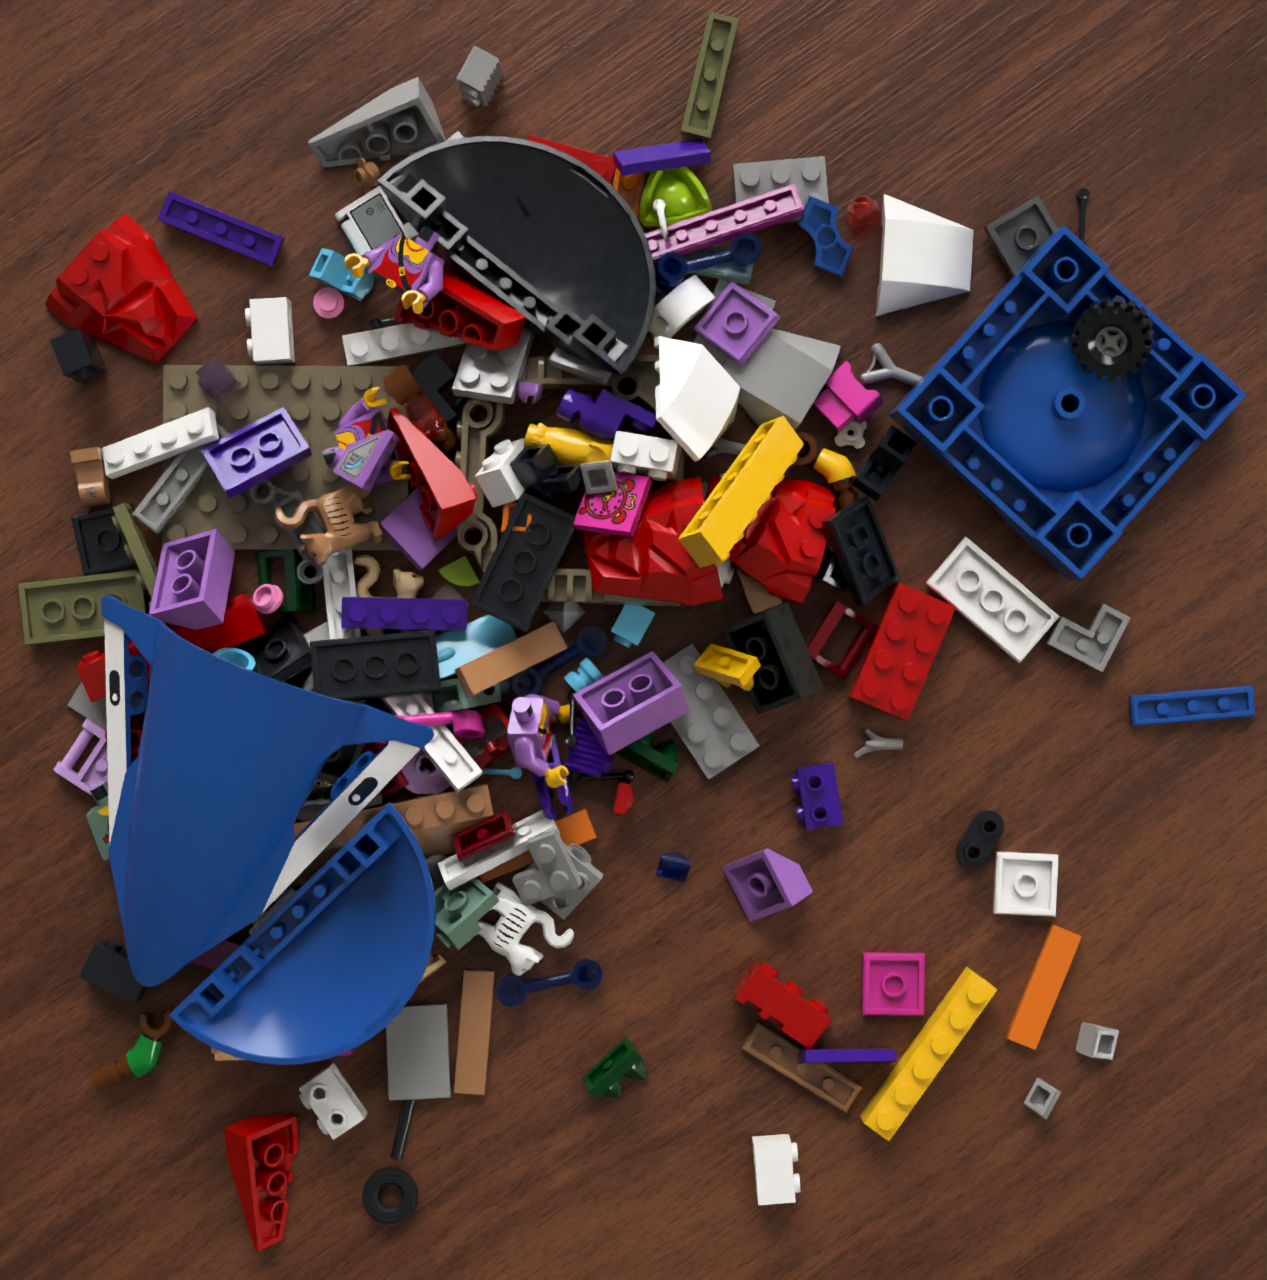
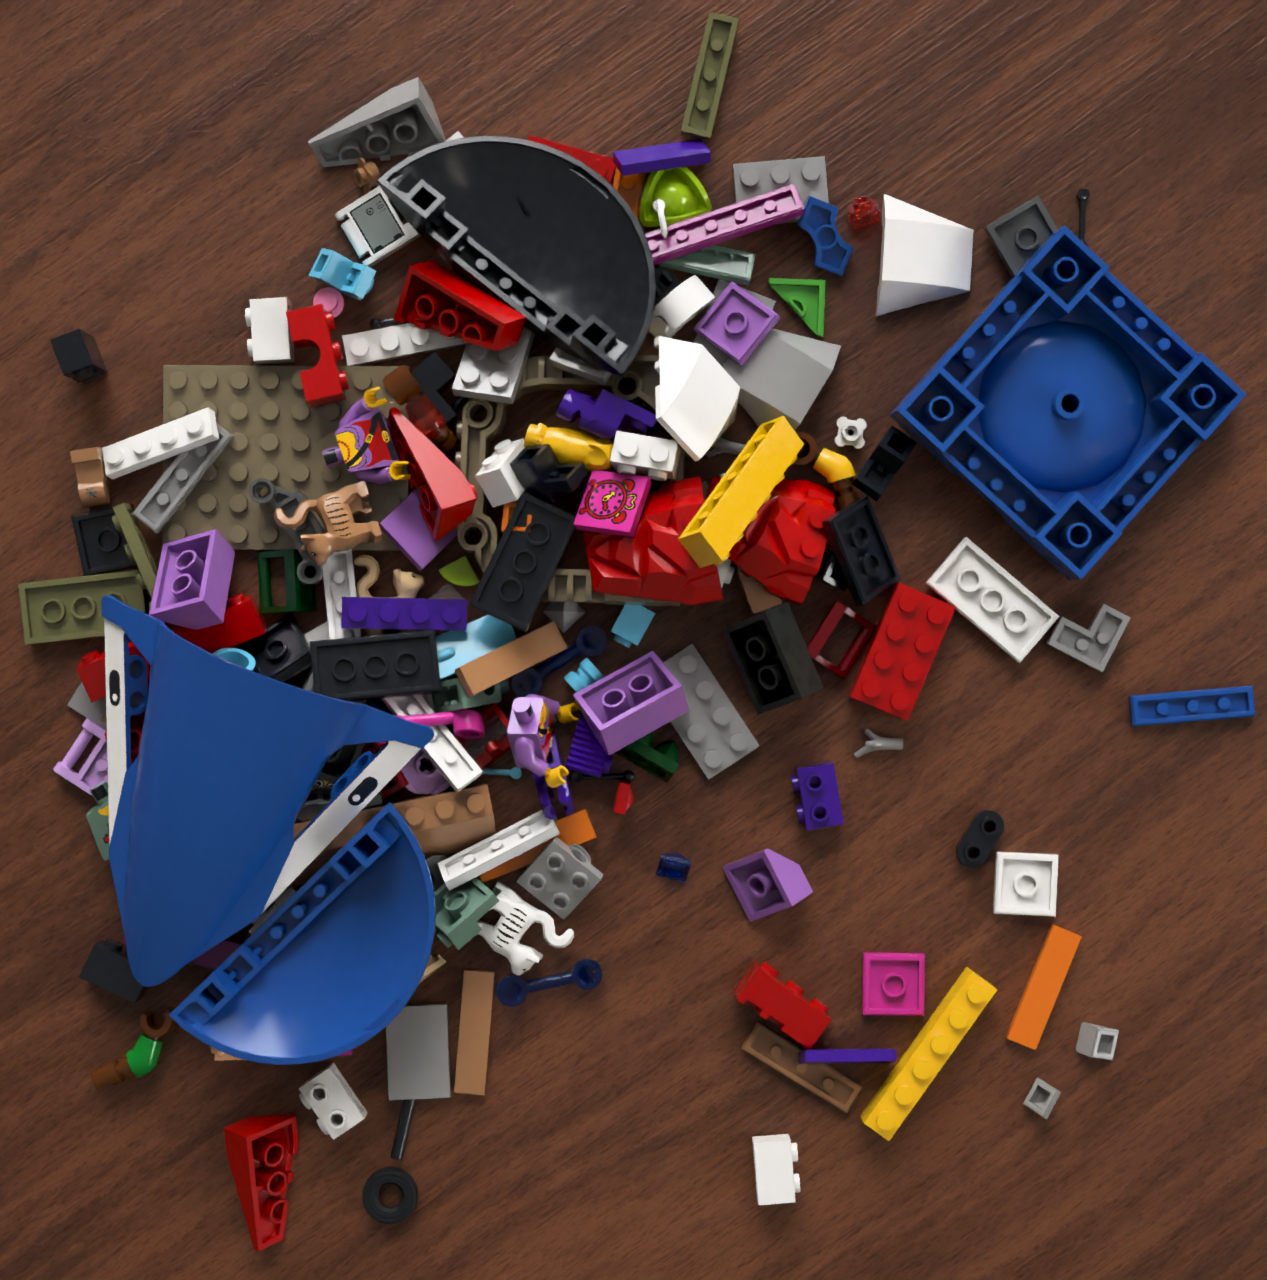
red wedge [45,214,198,364] -> none
dark purple plate [158,191,285,268] -> none
clear purple brick [195,356,241,404] -> none
plate [201,407,312,498] -> none
bright pink plate [253,584,283,614] -> none
medium lavender slope [332,429,400,493] -> none
torso [344,226,444,314] -> none
dark red slope [452,810,517,861] -> none
light grey brick [456,46,503,107] -> none
light grey plate [512,829,582,906] -> none
medium lavender hinge [517,381,543,404] -> none
black hinge [564,690,578,749] -> none
light grey slope [580,460,618,495] -> none
dark green tile [582,1036,647,1099] -> none
clear blue piece [656,233,762,287] -> none
yellow tile [693,644,761,691] -> none
dark pink piece [813,361,883,433] -> none
light grey piece [860,343,923,386] -> none
black wheel [1071,296,1155,381] -> none
none -> red arch [286,304,350,408]
none -> bright green tile [768,278,825,338]

